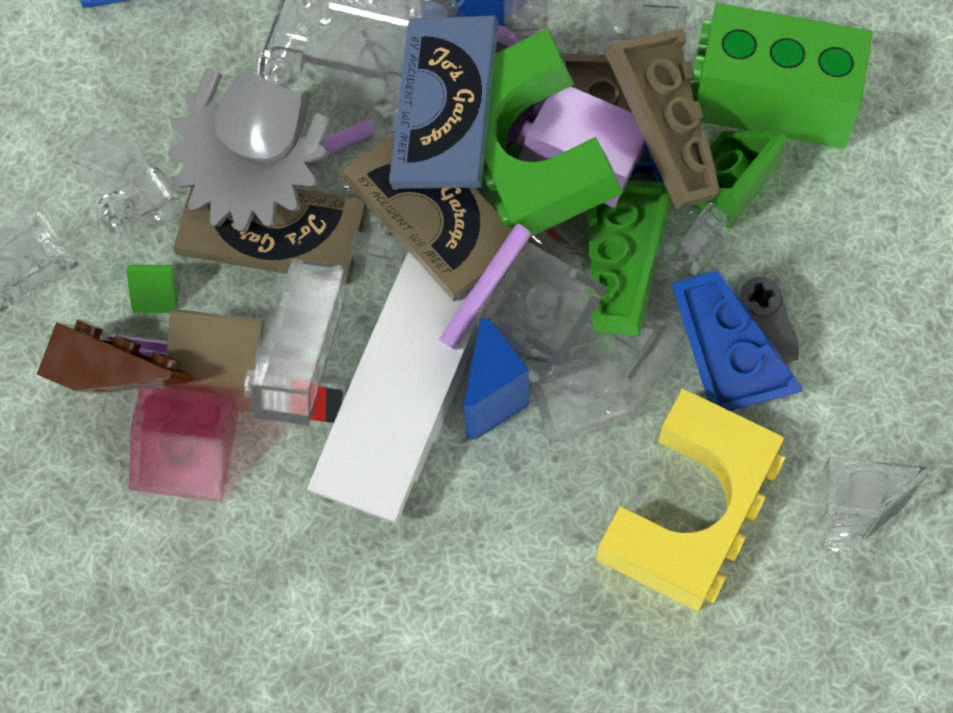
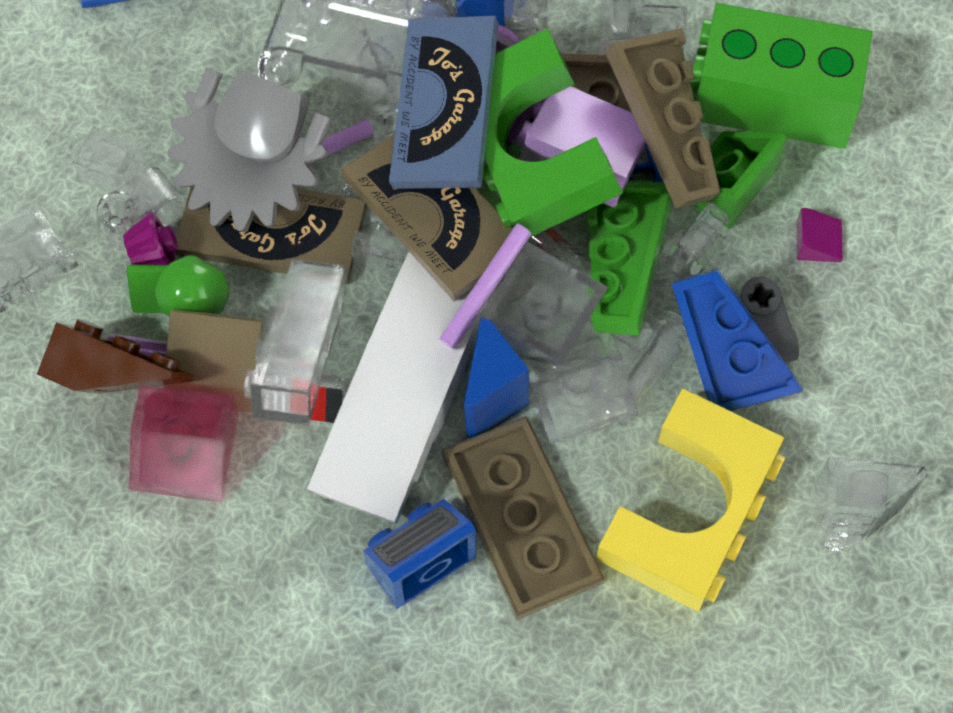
none -> magenta piece [123,212,179,265]
none -> bright green hair [155,255,229,317]
none -> blue slope [363,498,476,609]
none -> dark tan tile [442,415,605,620]
none -> magenta slope [797,208,843,262]

